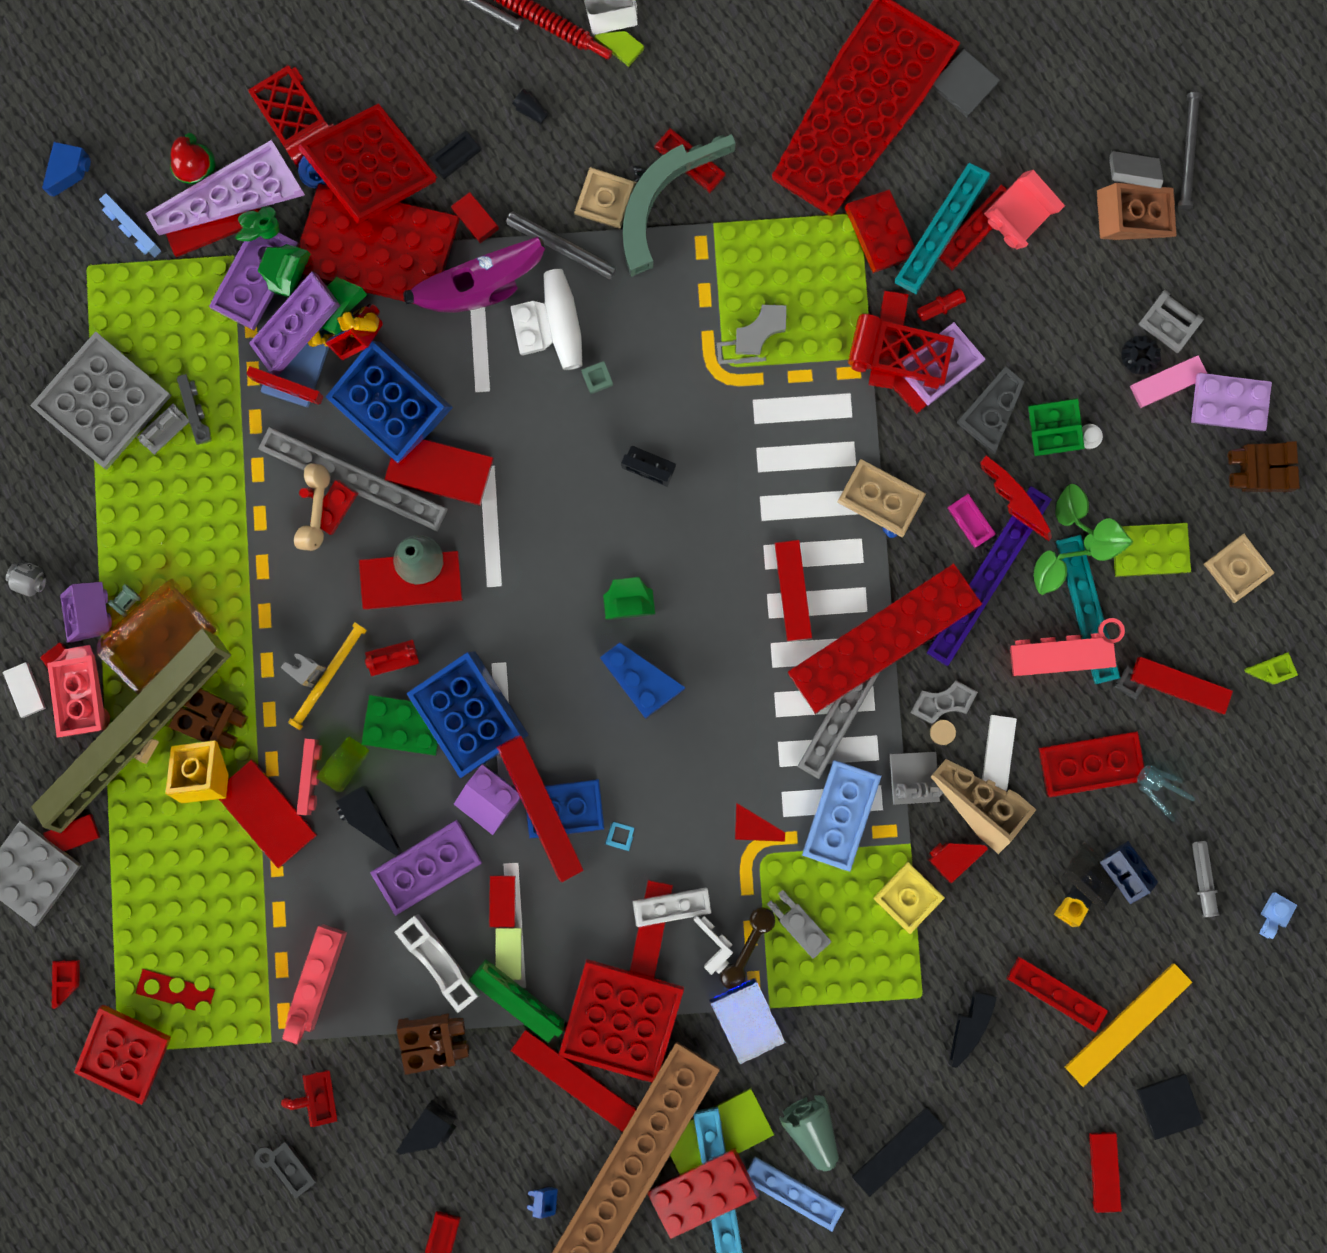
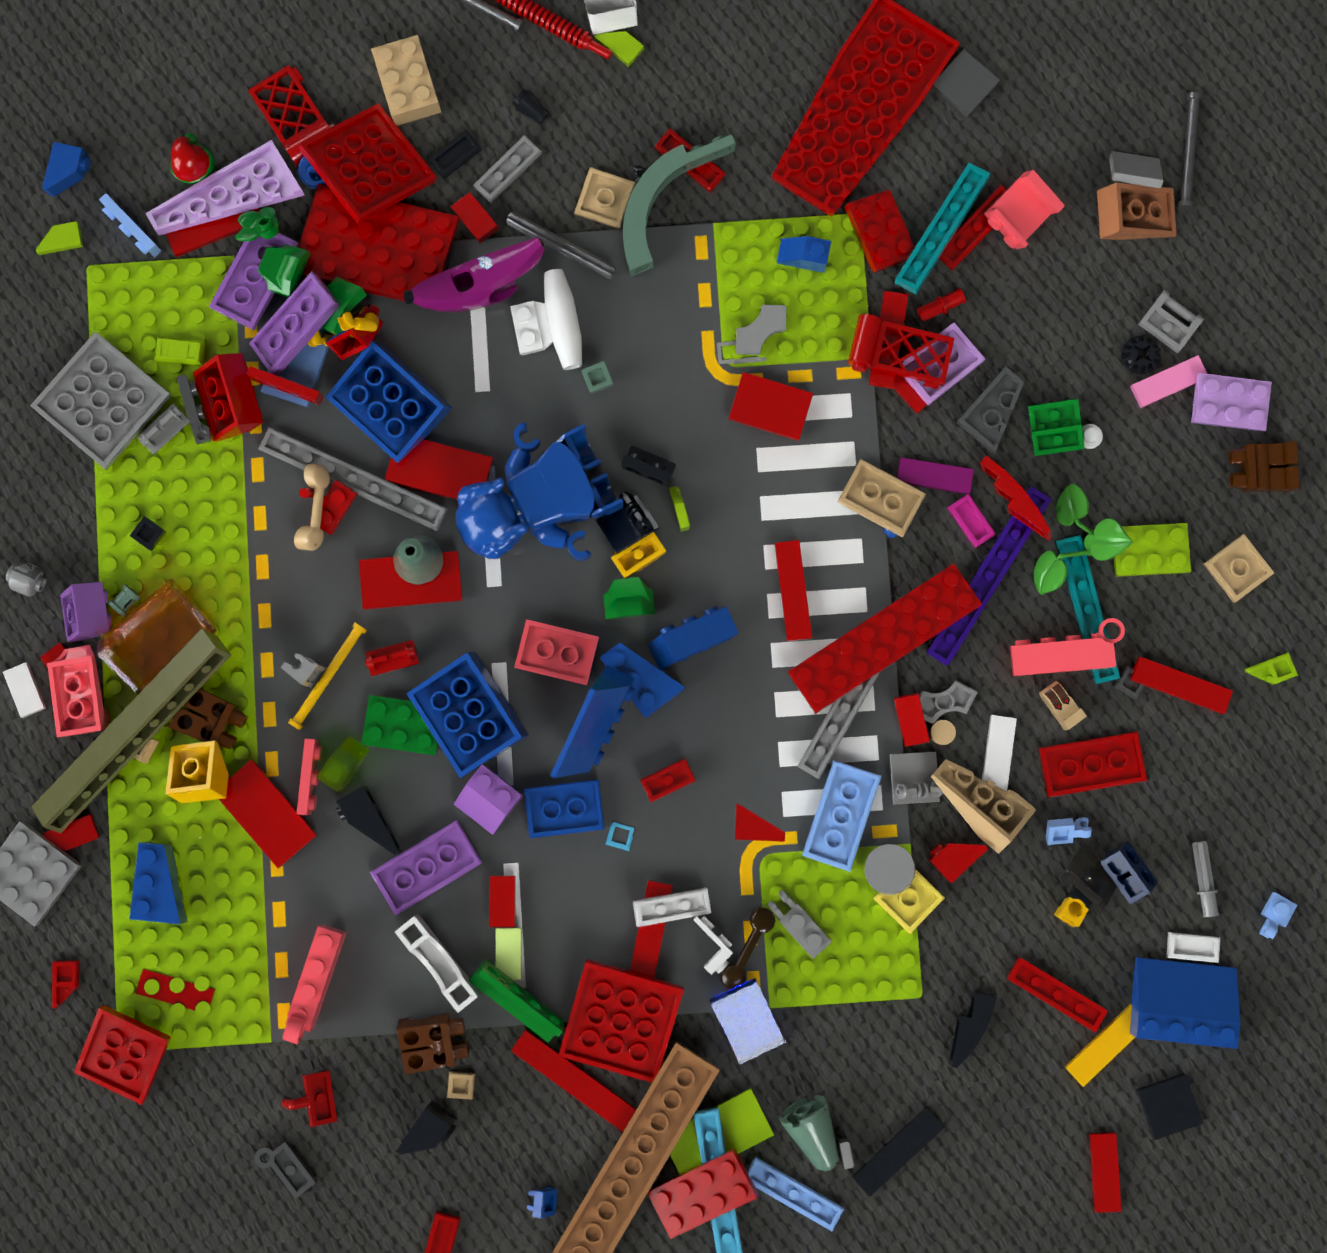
red tile [497,735,584,882] -> none
clear light blue plant [1137,765,1195,822] -> none
none -> lime tile [36,221,83,255]
none -> black plate [130,516,167,551]
none -> blue wedge [130,842,188,924]
none -> lime tile [154,337,206,366]
none -> red slope [193,353,263,442]
none -> tan brick [371,35,441,126]
none -> tan tile [447,1071,475,1100]
none -> blue piece [455,423,623,561]
none -> light grey tile [473,135,542,203]
none -> coral plate [514,619,599,686]
none -> blue slope [550,665,635,778]
none -> black hinge [596,492,660,554]
none -> yellow slope [611,532,666,579]
none -> red plate [640,759,696,802]
none -> blue wedge [648,606,739,671]
none -> lime tile [669,486,690,532]
none -> red tile [728,372,814,441]
none -> blue slope [777,236,831,273]
none -> light grey tile [837,1138,855,1169]
none -> light grey tile [865,844,916,895]
none -> red tile [894,692,930,747]
none -> magenta tile [897,458,974,494]
none -> tan leg [1039,681,1087,730]
none -> light blue plate [1046,817,1092,845]
none -> blue slope [1130,957,1240,1049]
none -> white tile [1166,932,1220,963]

